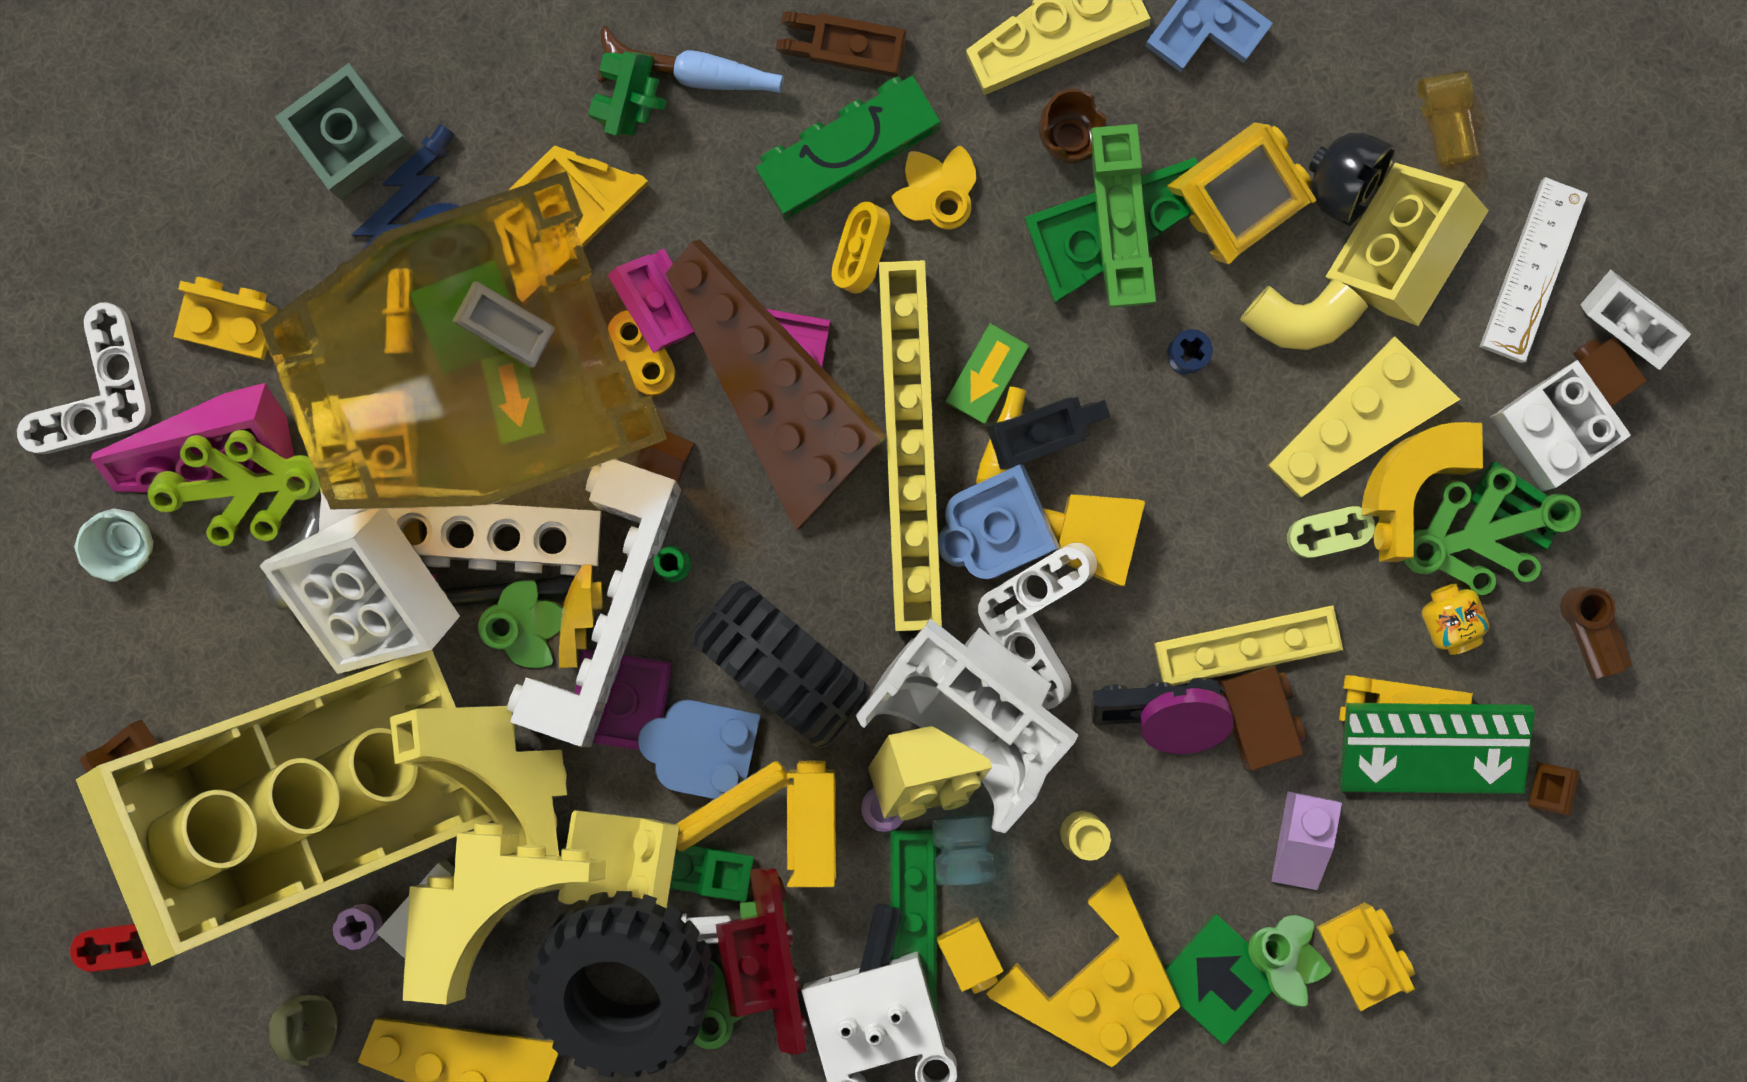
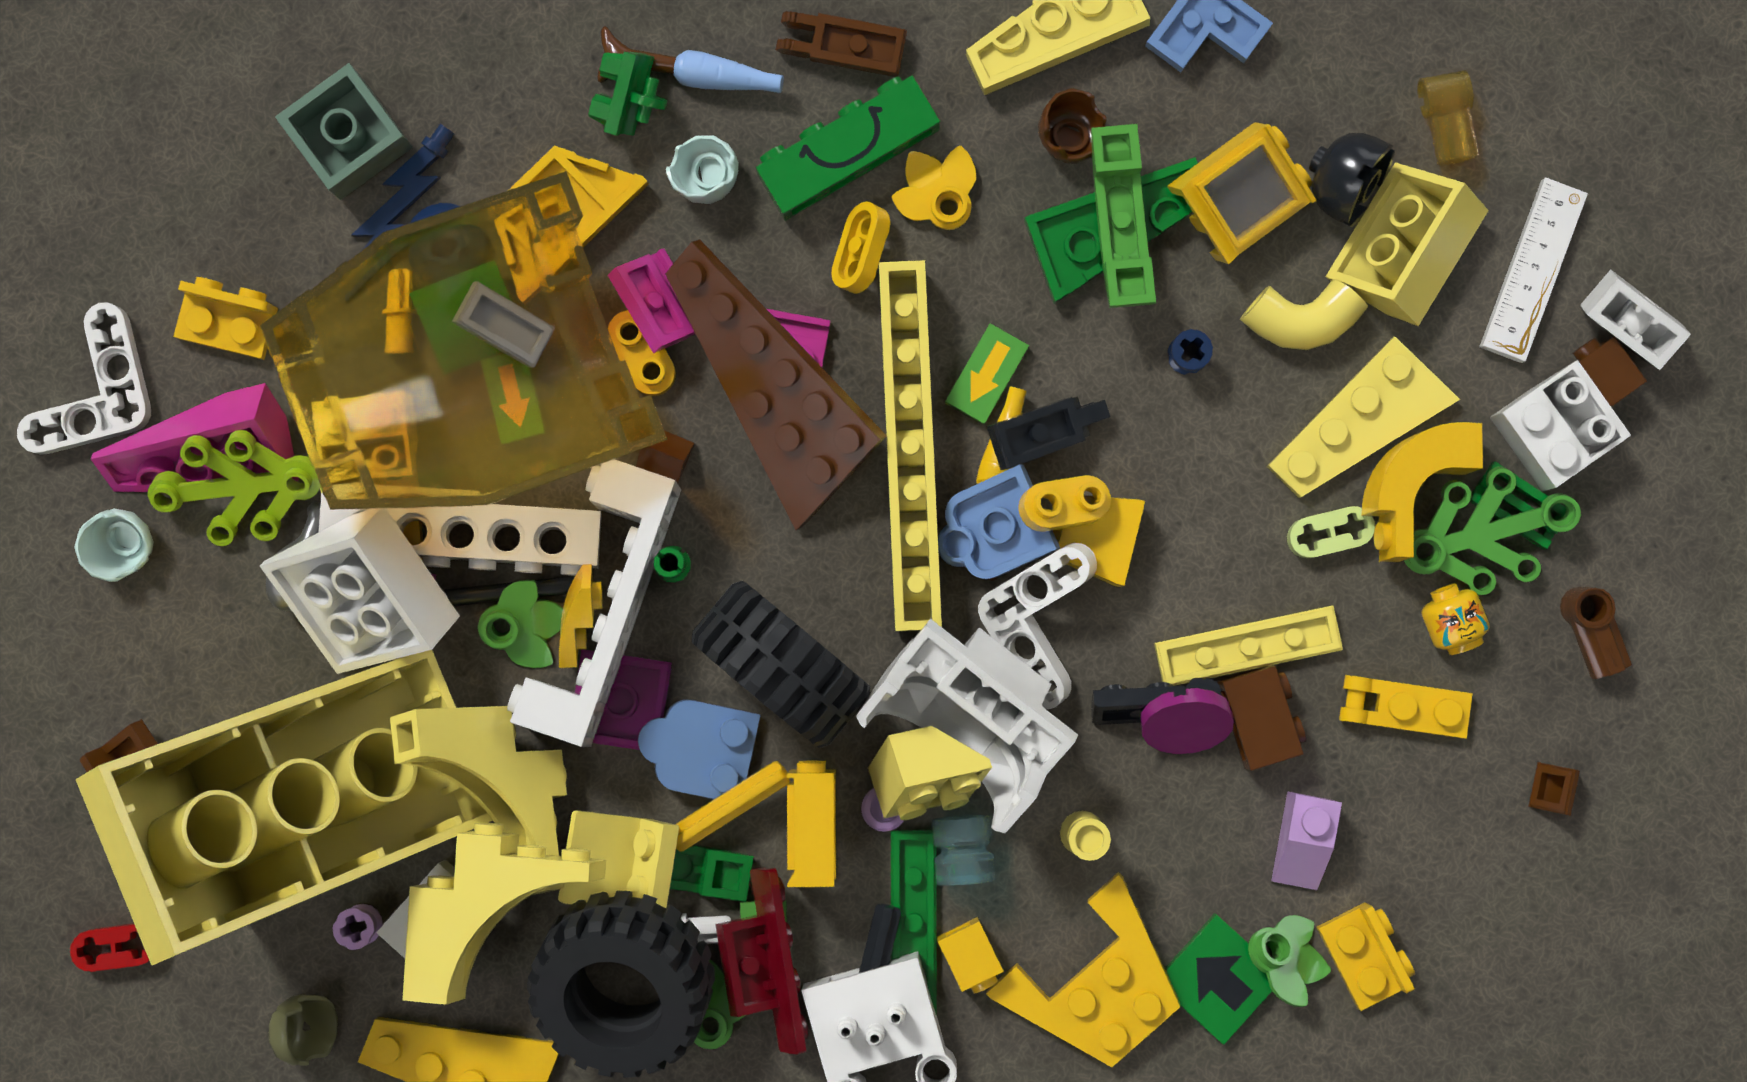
green tile [1339,703,1535,793] -> none
none -> light aqua hair [666,135,739,204]
none -> yellow plate [1018,475,1111,532]

